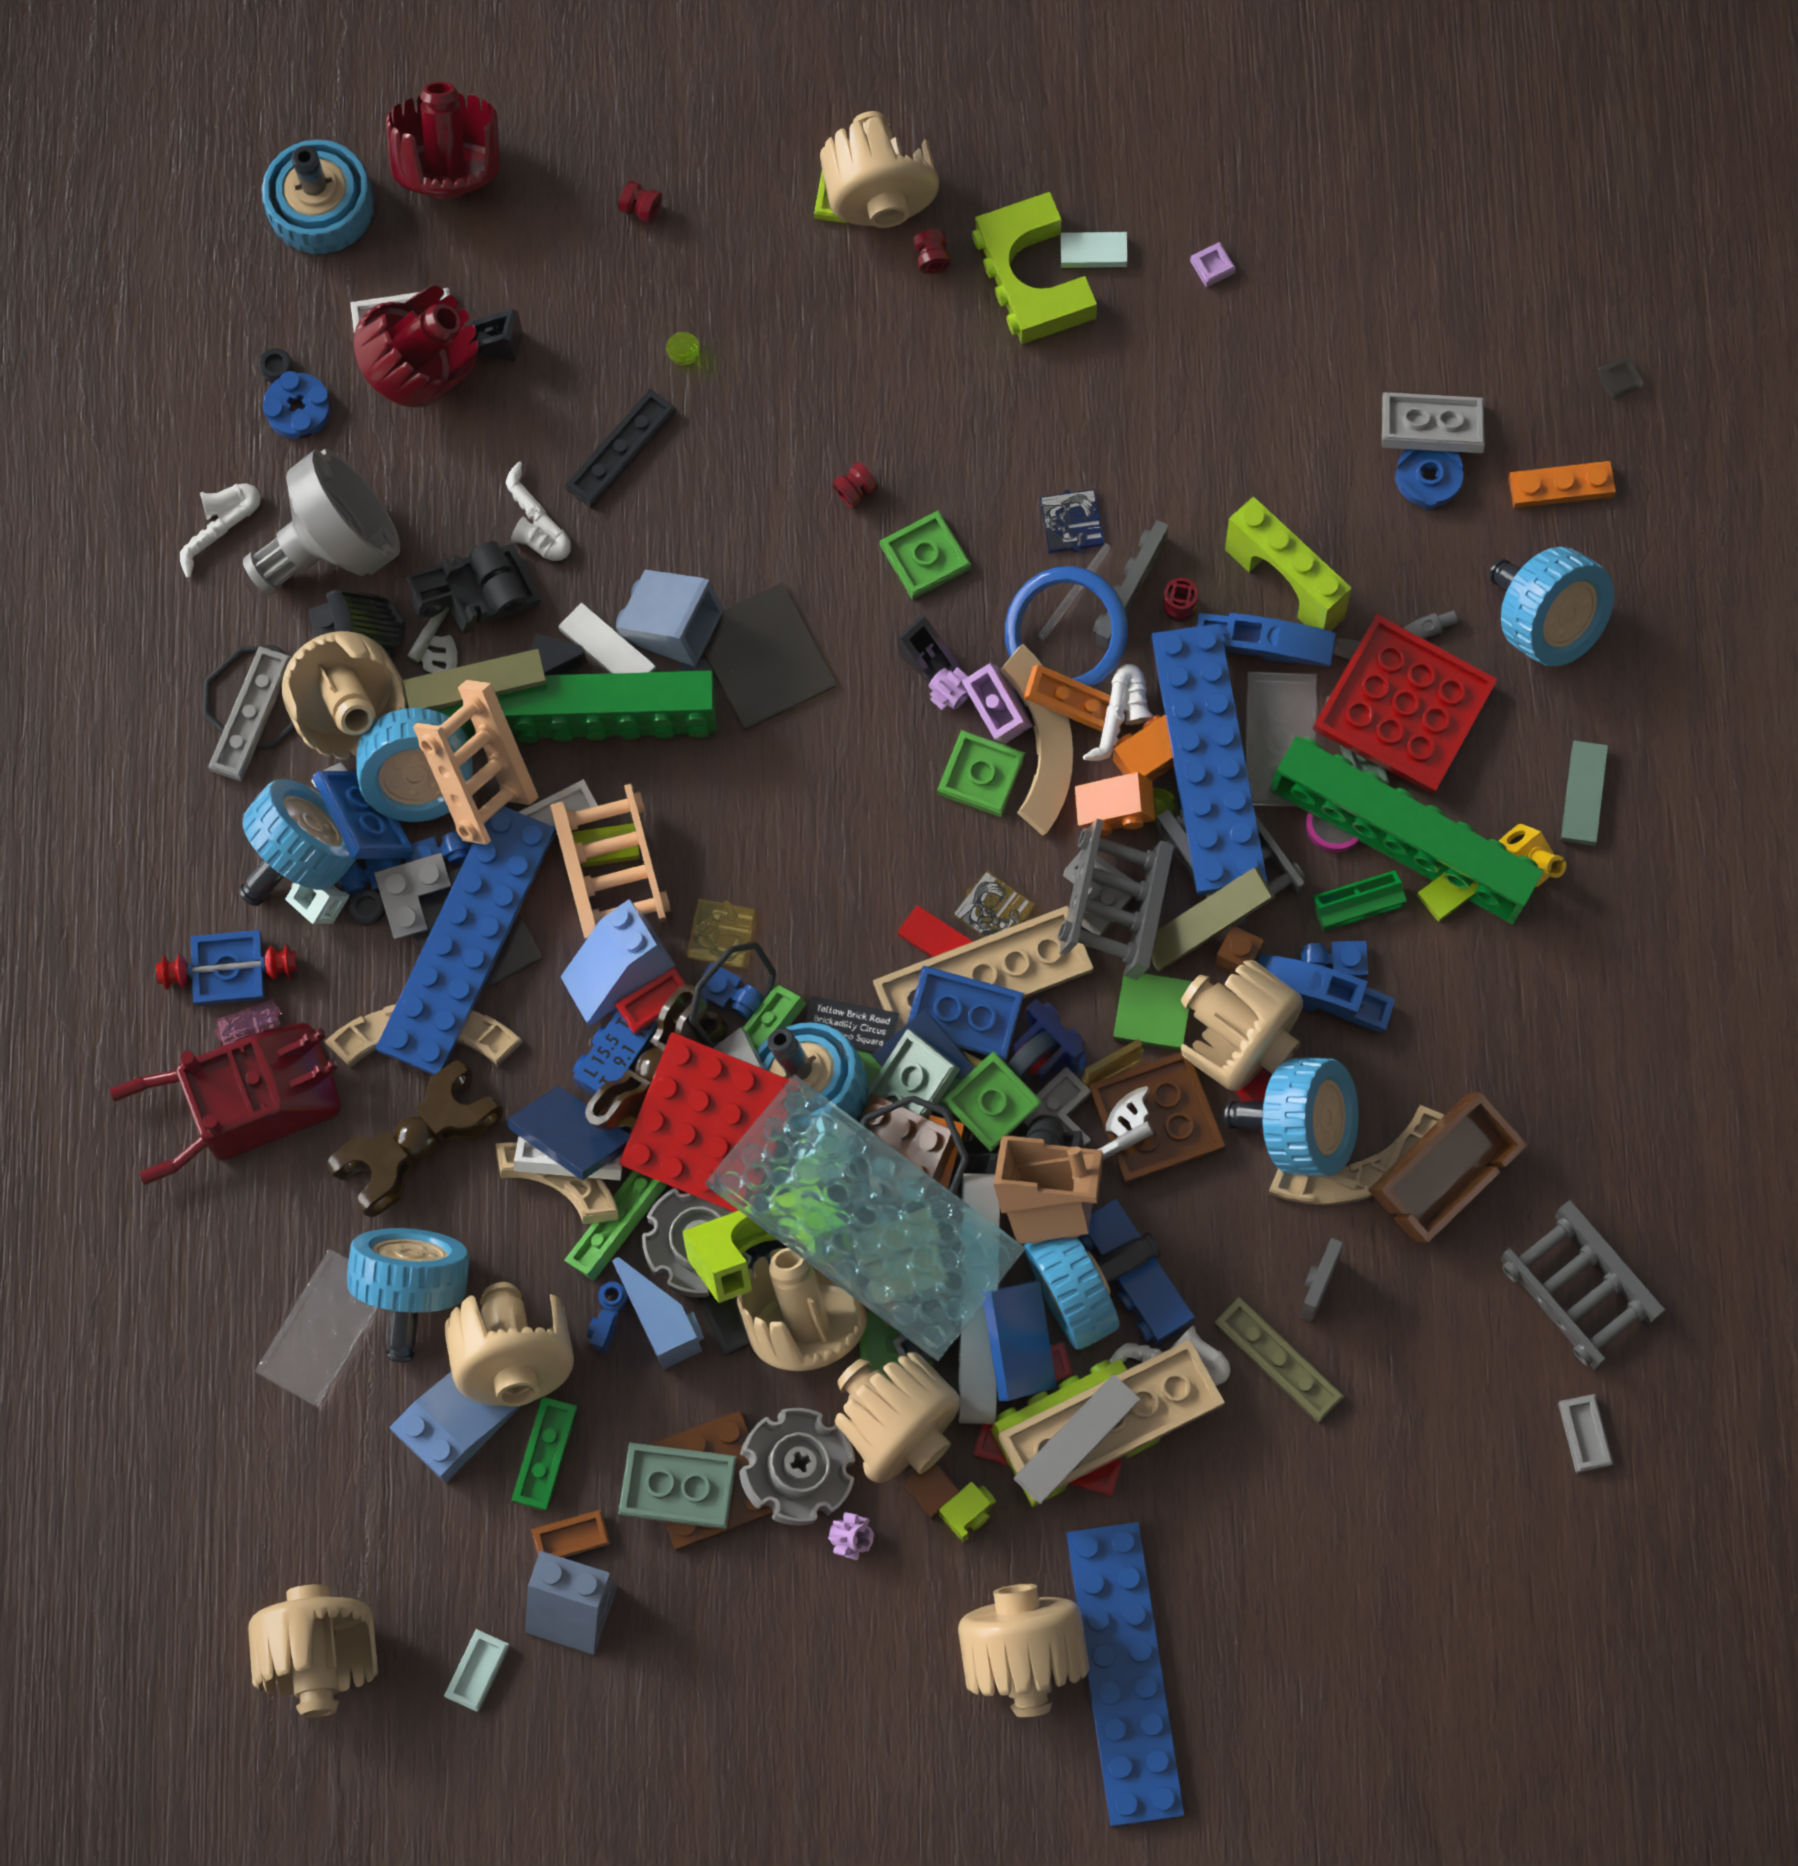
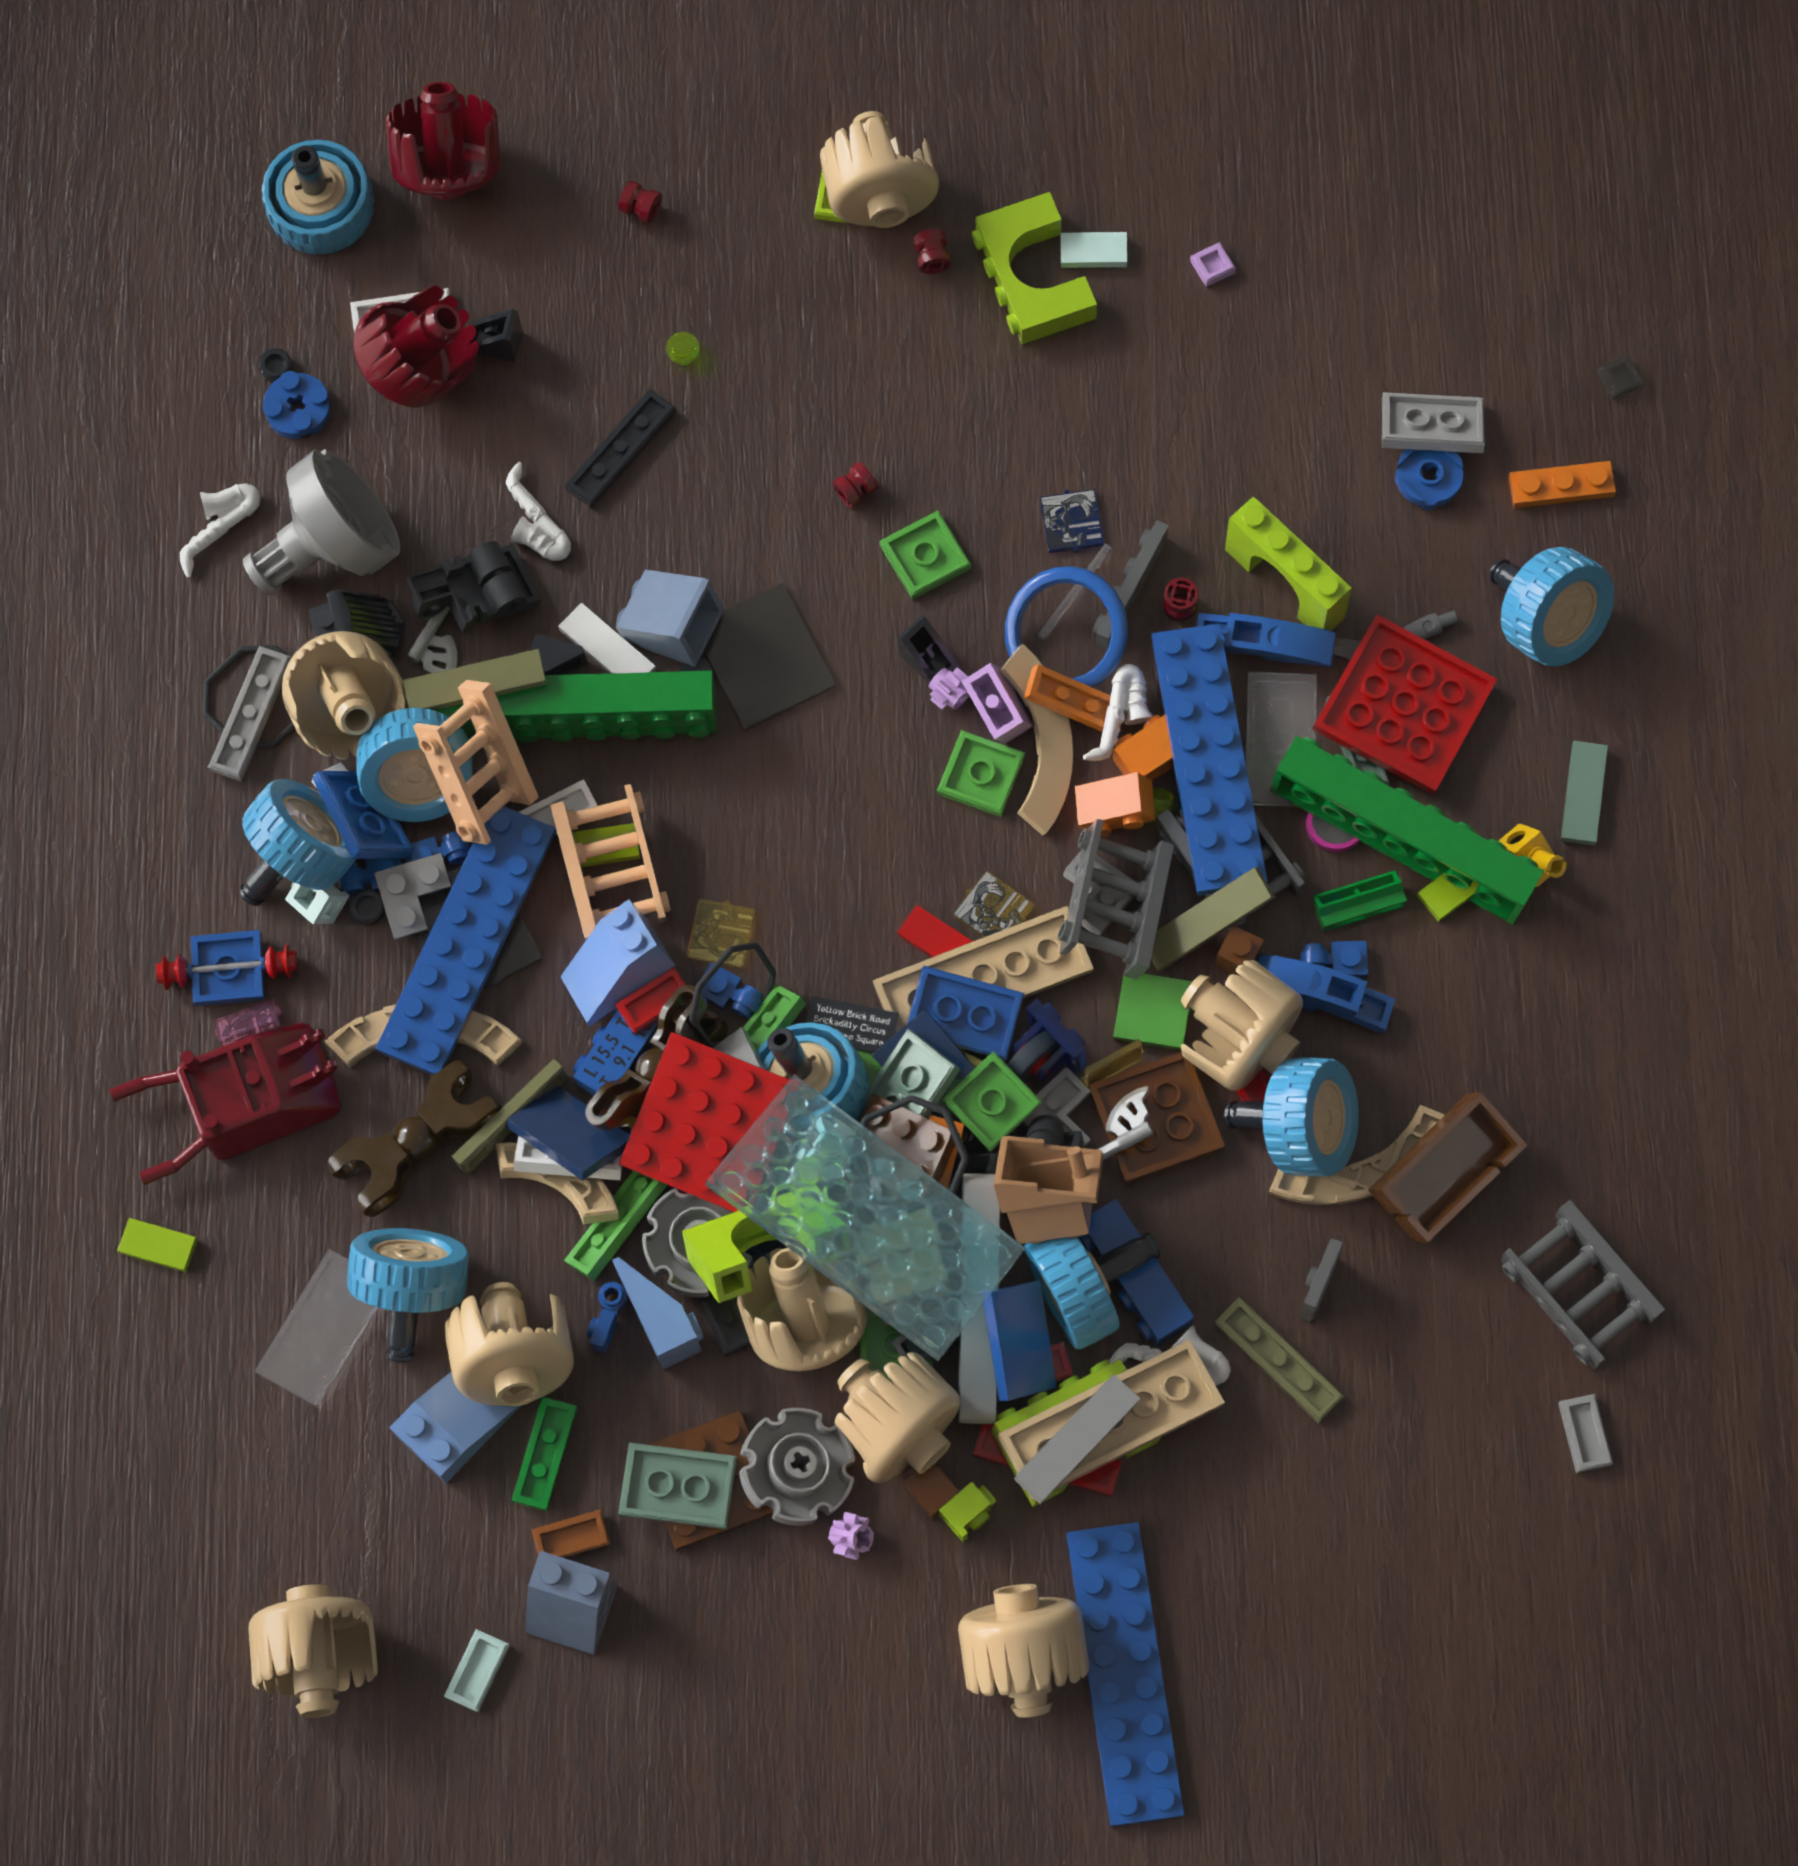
none -> lime tile [117,1218,198,1273]
none -> olive tile [452,1059,568,1175]

